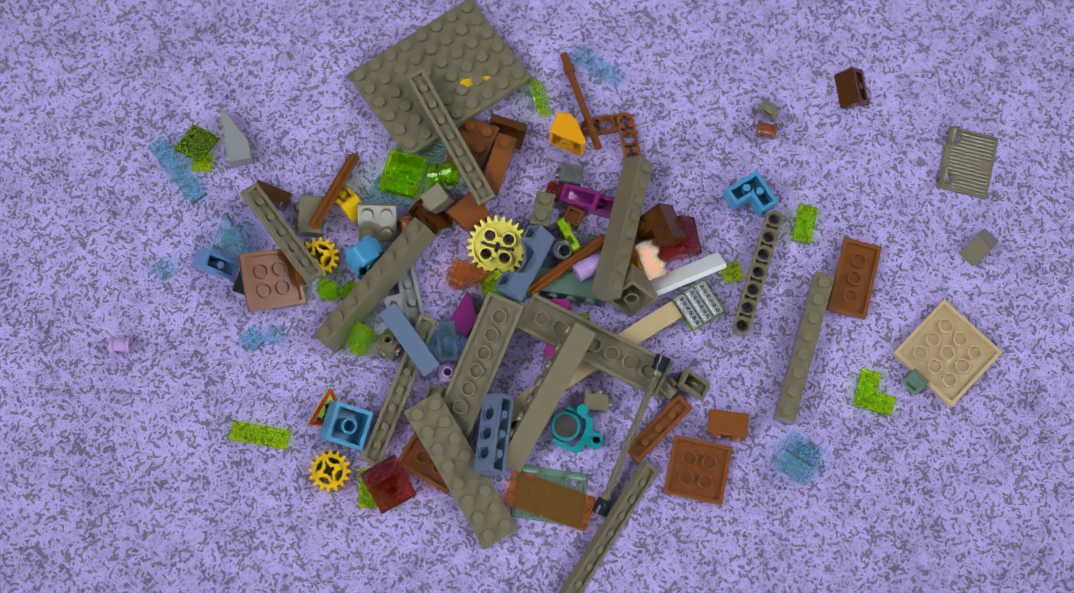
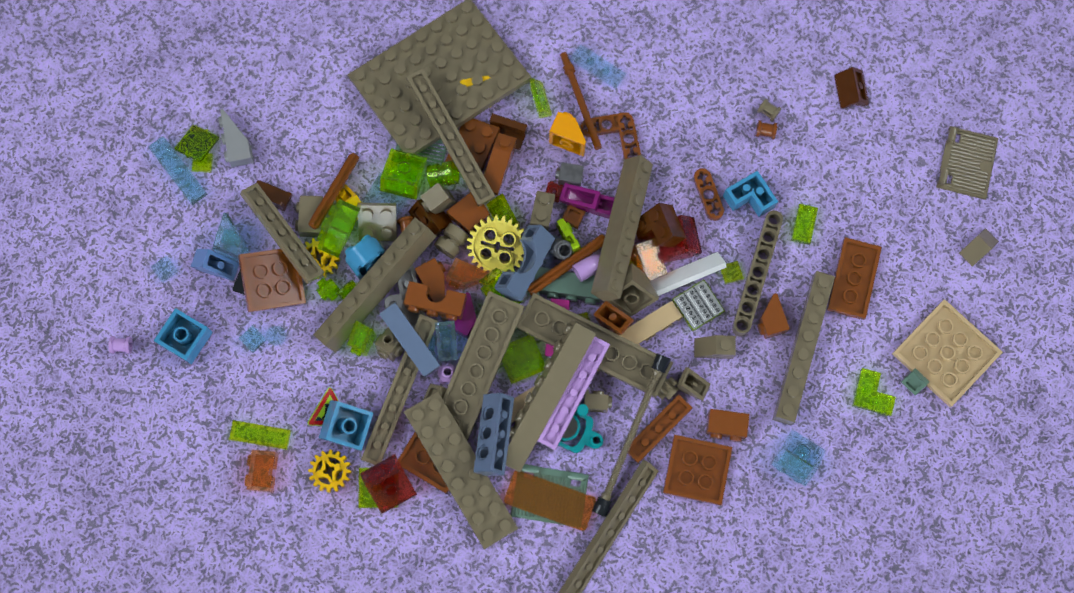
none -> dark azure brick [154,308,213,365]
none -> clear orange brick [244,450,279,493]
none -> clear neon green brick [317,199,361,258]
none -> dark orange arch [403,281,467,322]
none -> dark orange slope [415,258,446,321]
none -> dark tan wheel [434,223,469,259]
none -> clear neon green slope [486,193,520,236]
none -> clear neon green plate [502,335,545,384]
none -> lavender plate [538,337,610,450]
none -> dark orange slope [593,301,634,335]
none -> dark orange beam [693,168,724,221]
none -> dark tan slope [694,335,736,359]
none -> dark orange slope [757,293,790,339]

